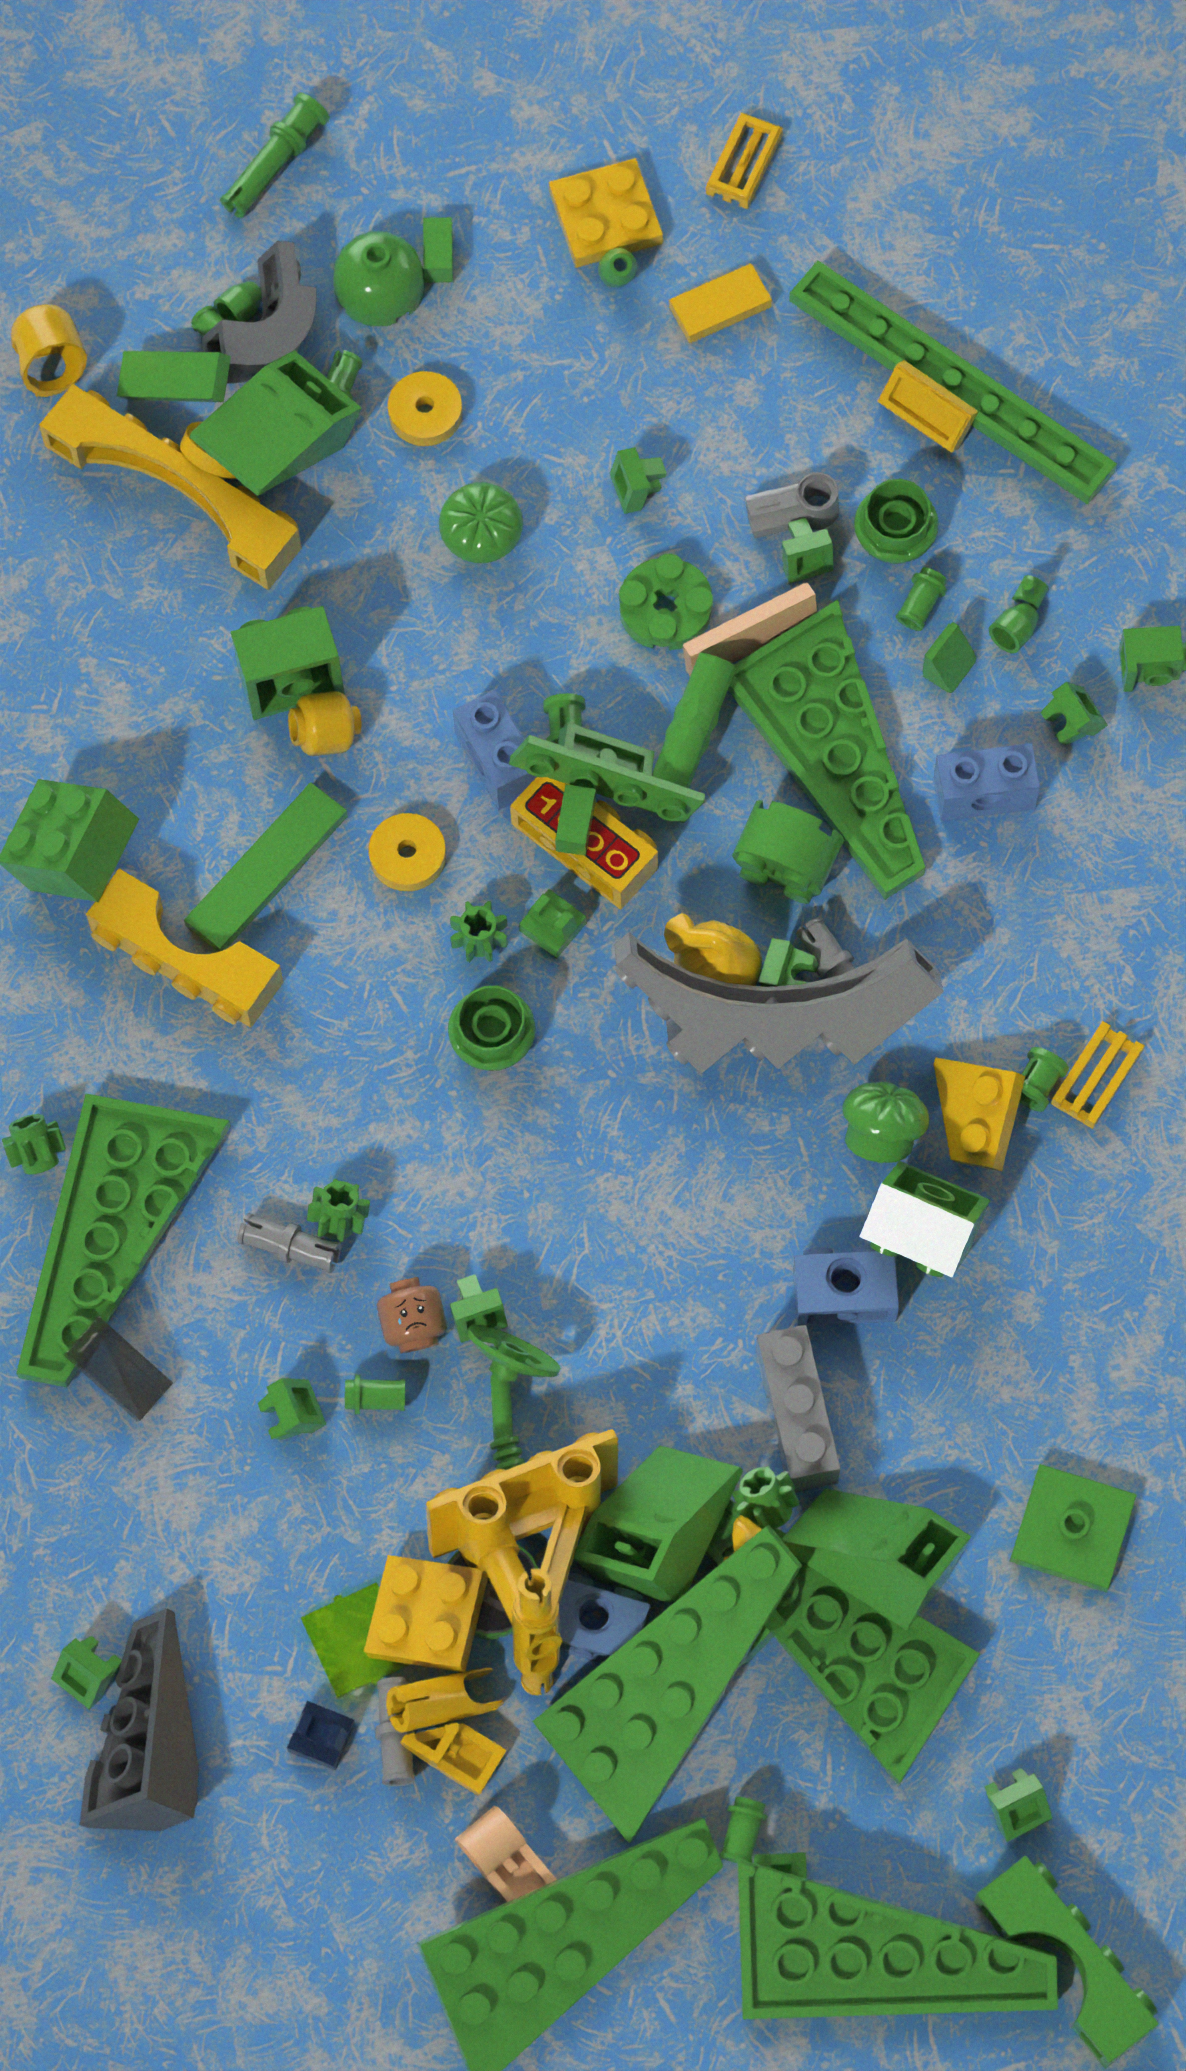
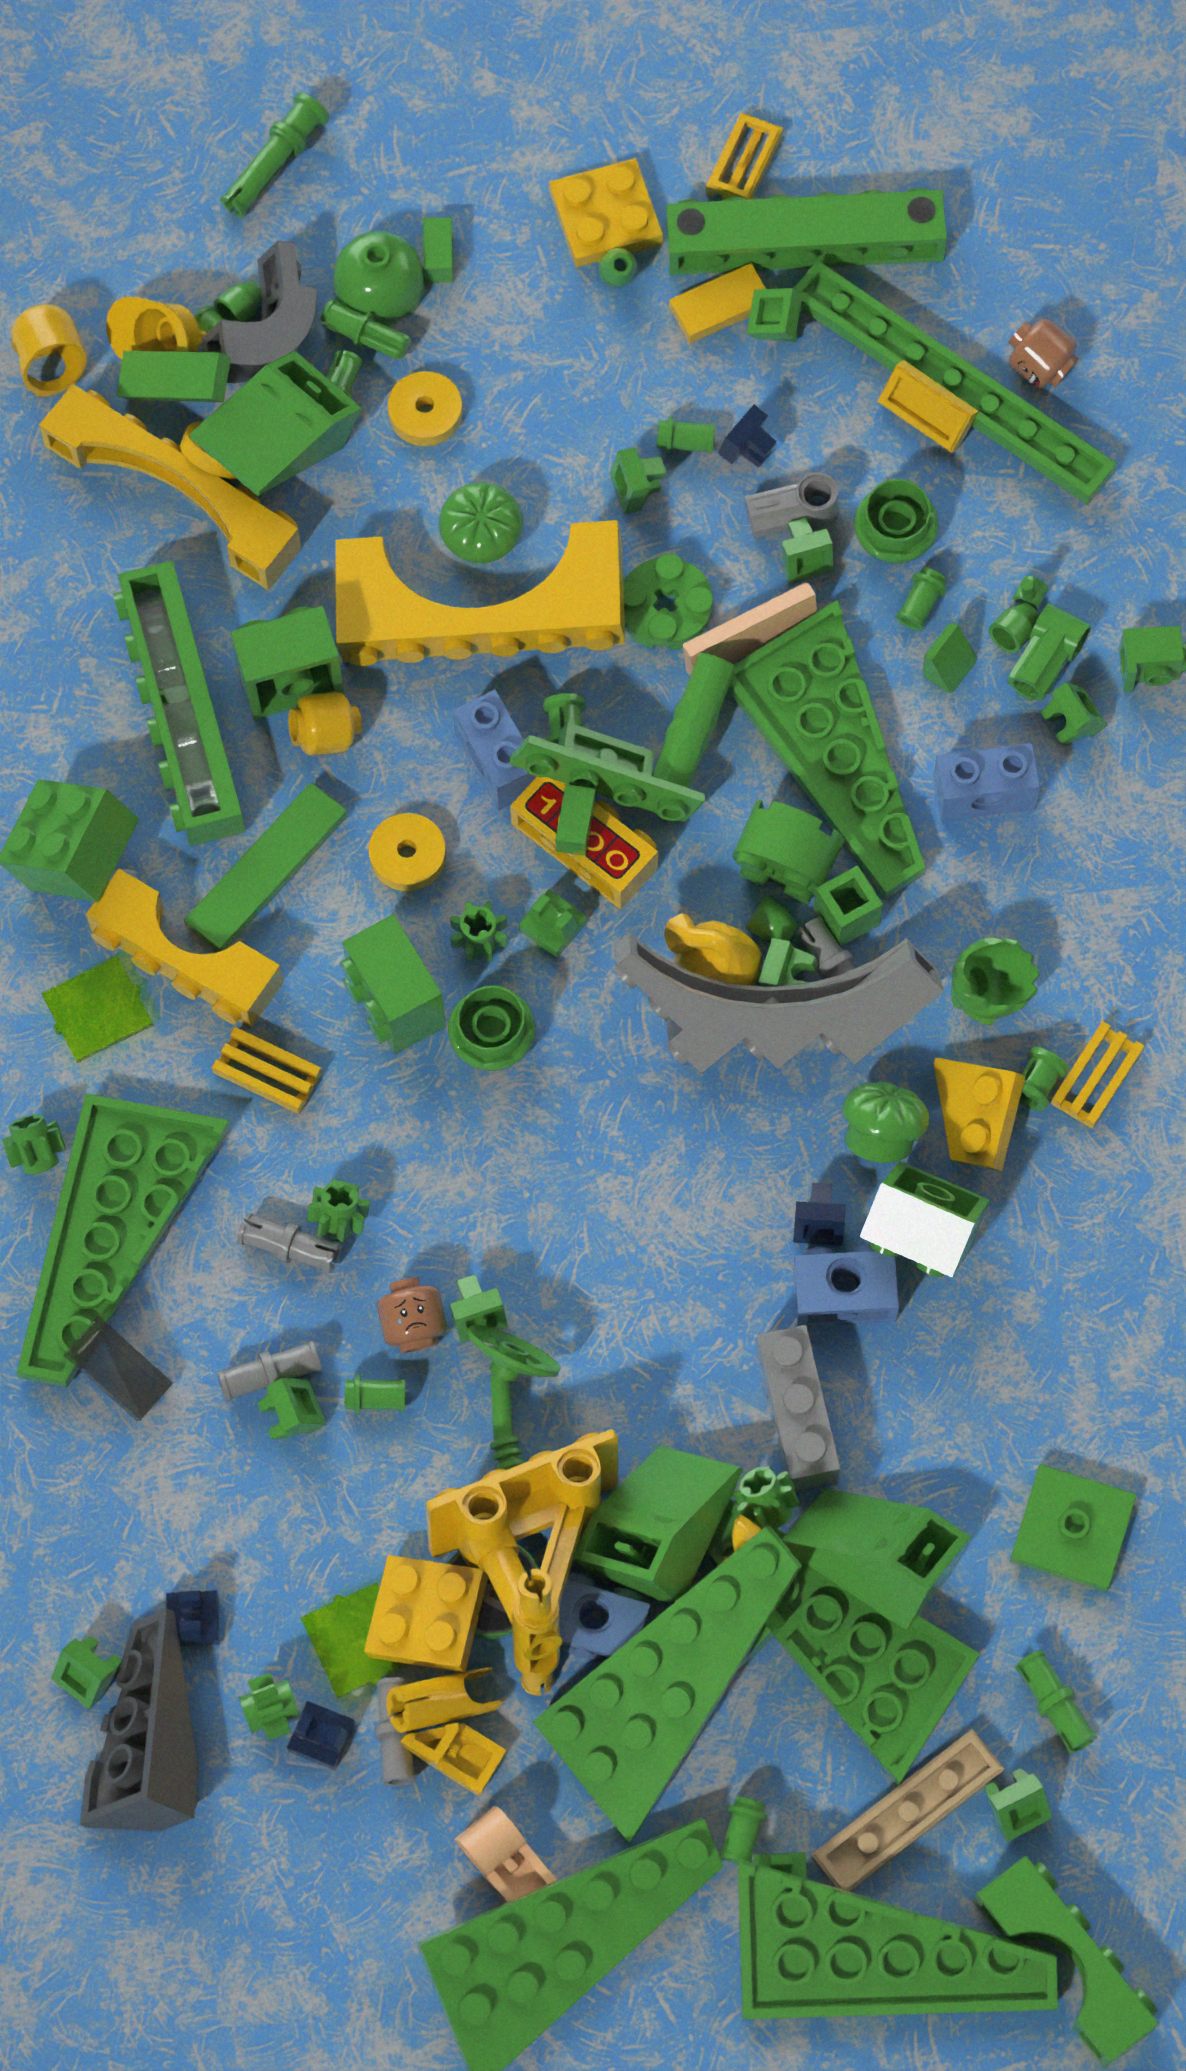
none -> clear neon green piece [41,956,153,1063]
none -> yellow piece [106,296,207,360]
none -> bright green piece [113,560,246,847]
none -> dark blue tile [166,1590,220,1647]
none -> yellow tile [212,1027,322,1114]
none -> light grey pin [216,1341,322,1402]
none -> bright green gear [239,1672,300,1741]
none -> bright green axle [320,299,411,359]
none -> yellow arch [335,520,625,666]
none -> bright green brick [340,914,446,1054]
none -> bright green pin [657,416,715,454]
none -> bright green piece [666,187,947,275]
none -> dark blue tile [718,404,777,467]
none -> bright green hose [745,896,799,942]
none -> bright green tile [747,288,803,342]
none -> dark blue tile [793,1183,846,1246]
none -> tan tile [810,1729,1005,1892]
none -> bright green brick [814,865,883,947]
none -> bright green hair [951,937,1040,1026]
none -> bright green piece [1007,603,1091,702]
none -> nougat head [1008,318,1079,388]
none -> bright green pin [1015,1650,1098,1754]

